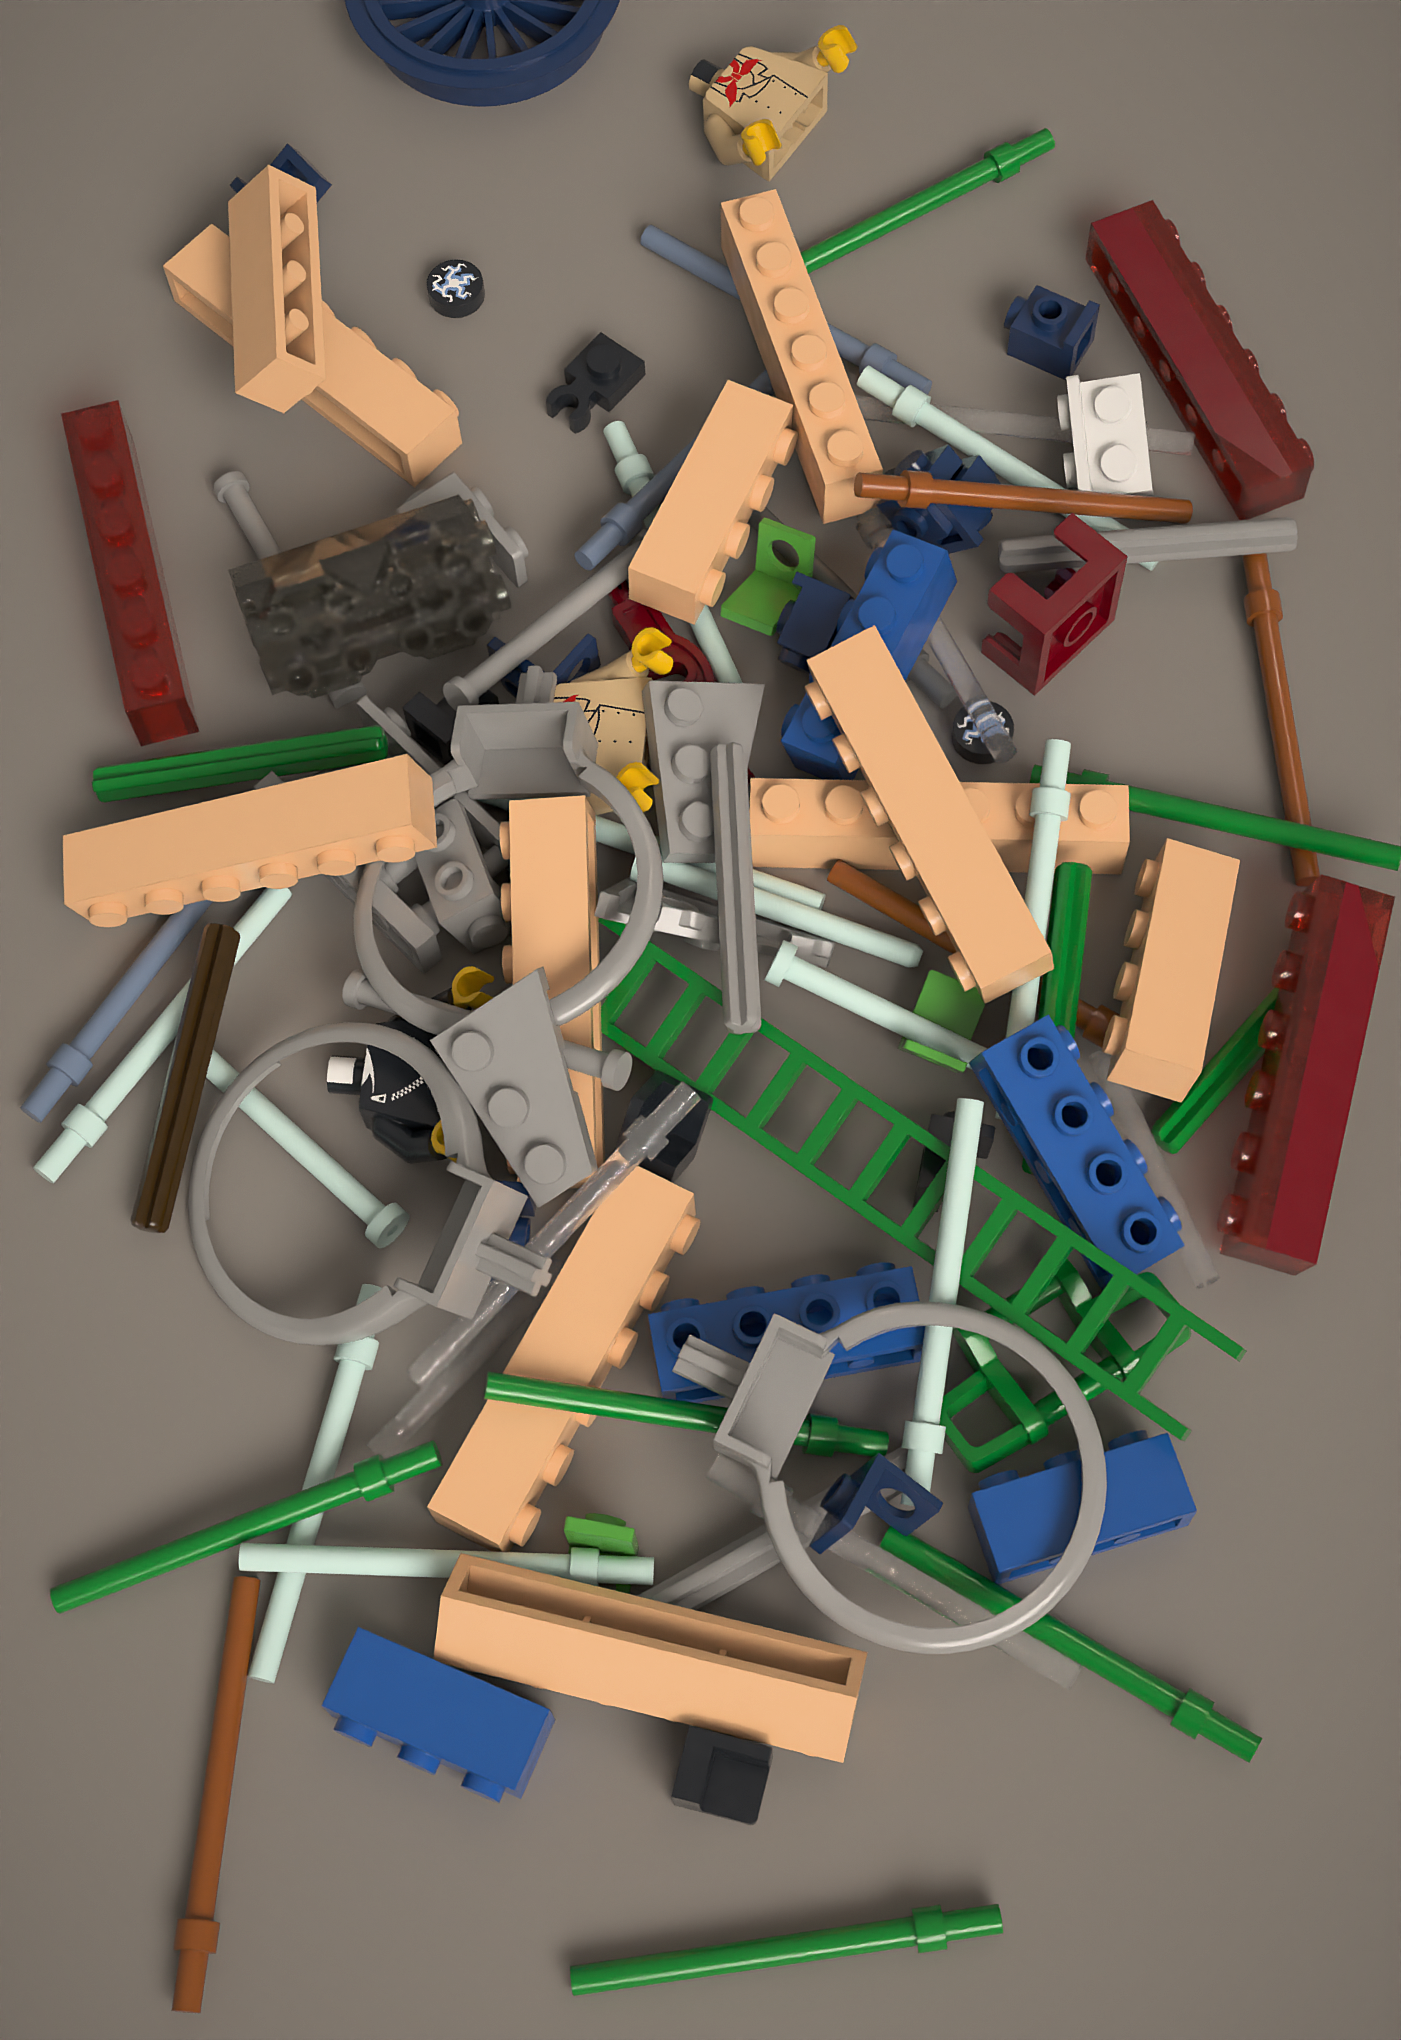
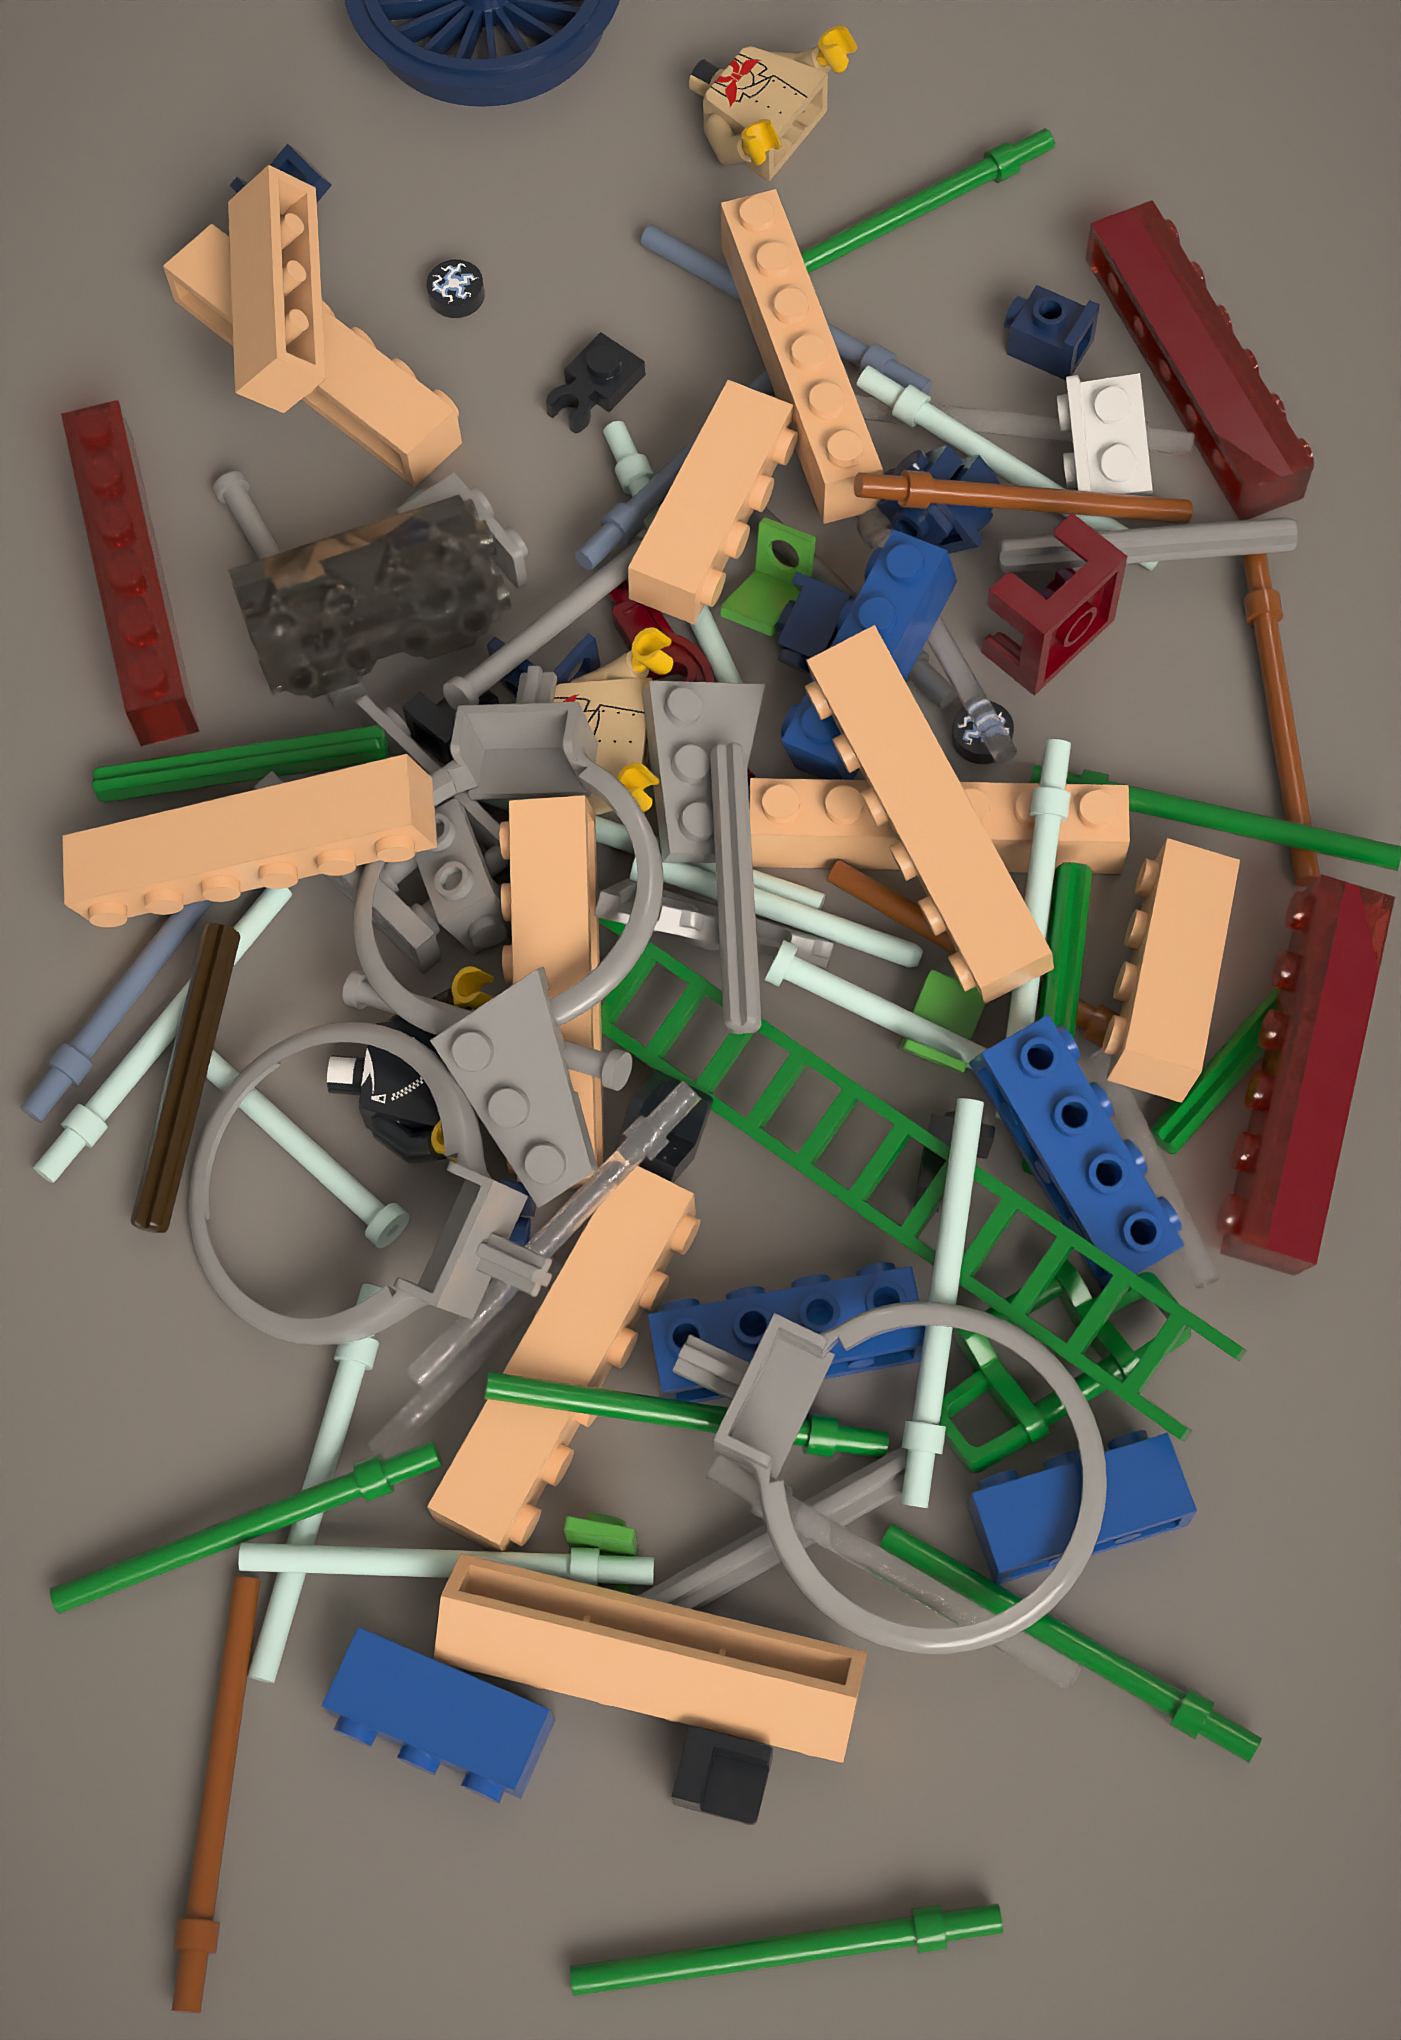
dark blue bracket [809,1453,943,1554] -> none

